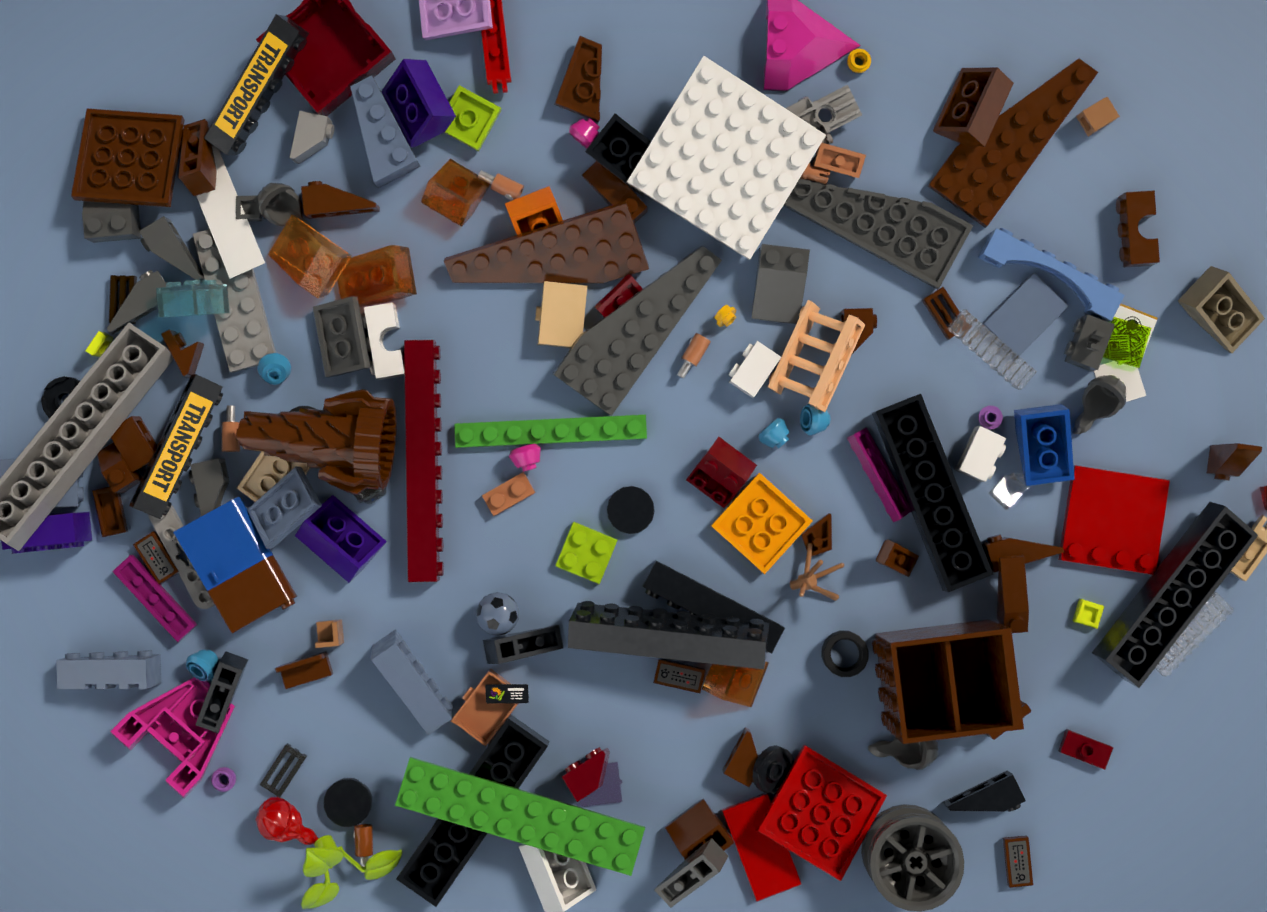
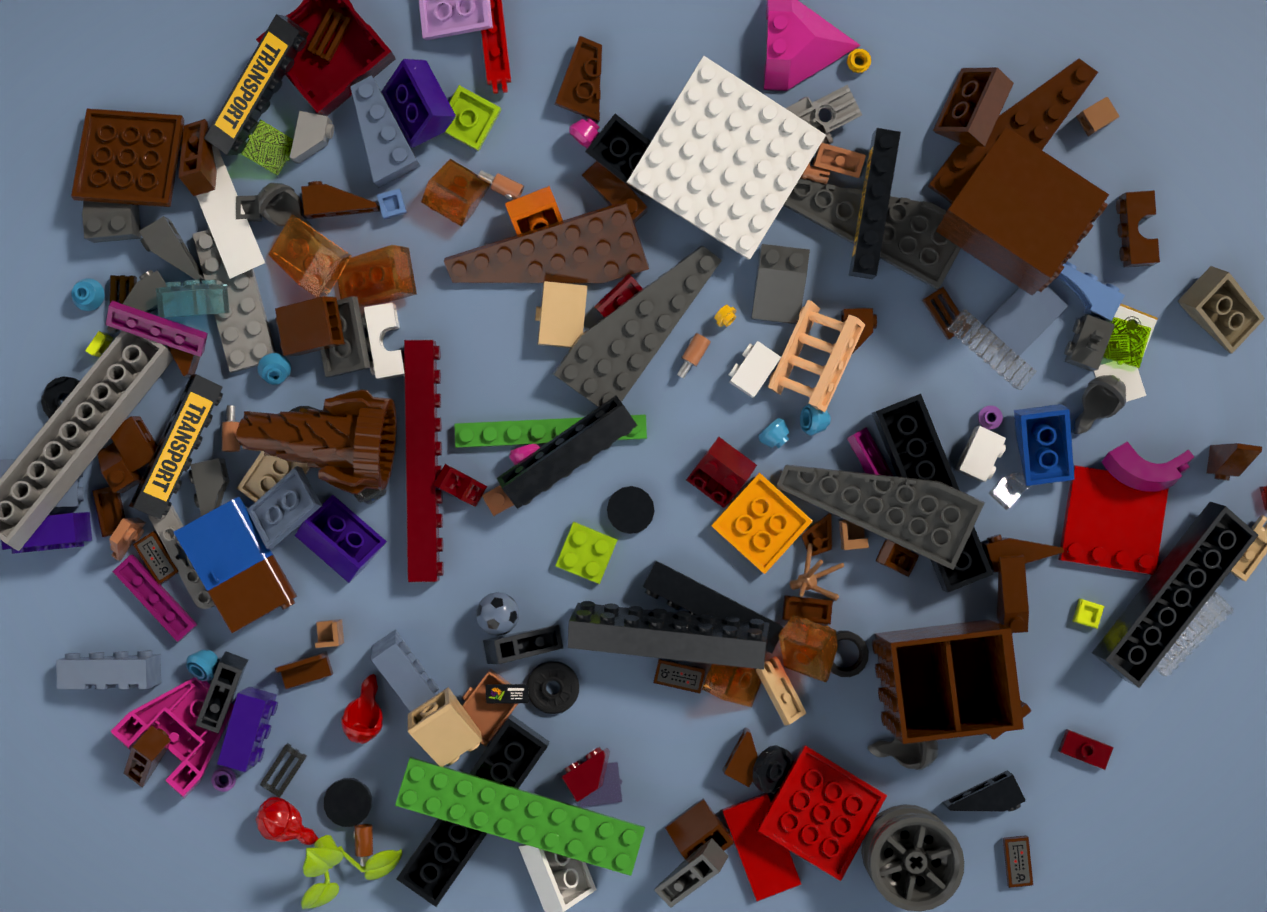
none -> dark azure cone [71,278,105,311]
none -> magenta plate [106,301,208,357]
none -> nougat wing [109,517,146,561]
none -> reddish brown slope [123,725,171,788]
none -> dark purple brick [217,687,278,772]
none -> clear neon green piece [241,119,293,176]
none -> reddish brown brick [275,296,345,356]
none -> reddish brown tile [307,8,352,63]
none -> red piece [341,674,383,744]
none -> medium blue plate [377,188,407,220]
none -> tan slope [408,687,482,767]
none -> dark red slope [433,464,487,507]
none -> black brick [497,396,637,509]
none -> black wheel [527,661,579,714]
none -> tan hinge [756,656,806,726]
none -> dark grey wing [776,464,985,570]
none -> clear orange slope [779,615,838,682]
none -> reddish brown tile [782,595,833,624]
none -> medium nougat panel [839,520,869,550]
none -> black brick [849,128,901,279]
none -> reddish brown piece [936,127,1109,295]
none -> magenta arch [1101,441,1195,492]

